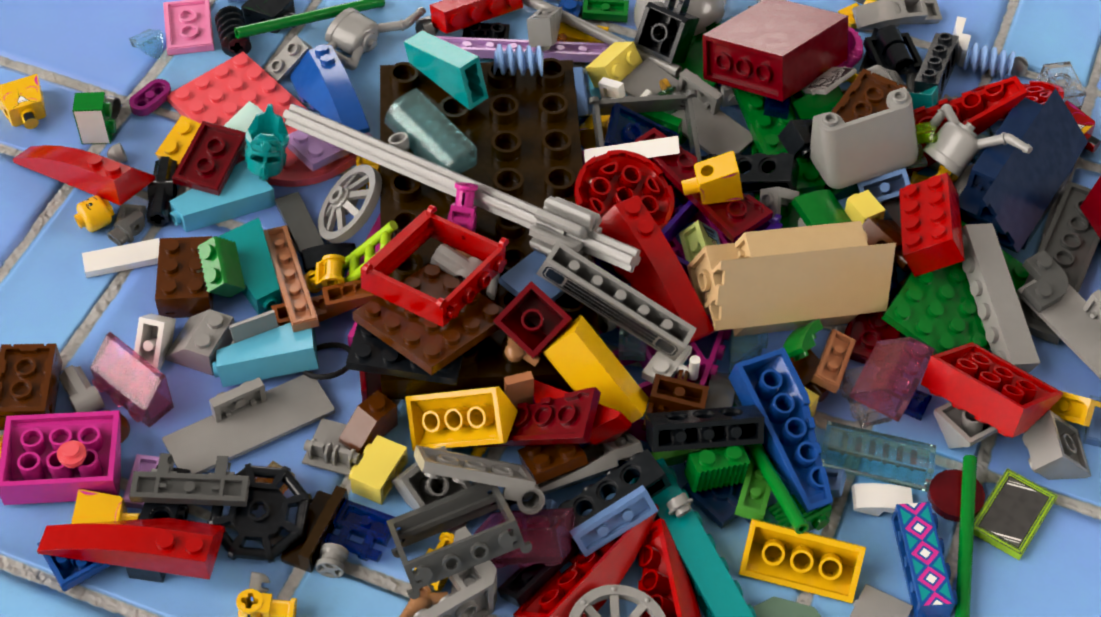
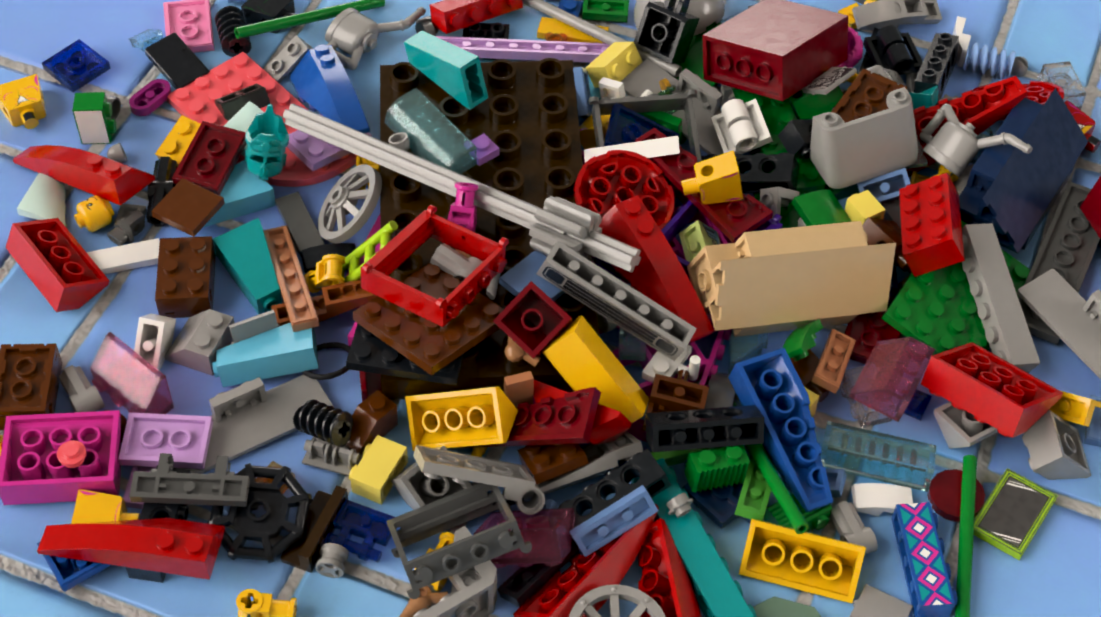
green brick [197,236,245,298] -> none
light grey hinge [249,572,270,593] -> none
light blue piece [494,44,544,77] -> none
light grey slope [527,7,563,51] -> none
tile [763,96,791,119] -> none
clear neon green plate [915,122,938,143] -> none
dark grey plate [1021,250,1069,313] -> none
none -> red slope [5,218,109,312]
none -> light aqua slope [17,173,67,228]
none -> clear blue plate [42,39,111,93]
none -> lavender plate [118,412,213,469]
none -> black piece [145,33,210,89]
none -> reddish brown tile [151,178,225,237]
none -> pearl dark grey slope [214,83,270,121]
none -> black piece [293,399,353,447]
none -> medium lavender plate [464,134,499,166]
none -> white plate [711,98,773,154]
none -> light grey piece [830,501,878,555]

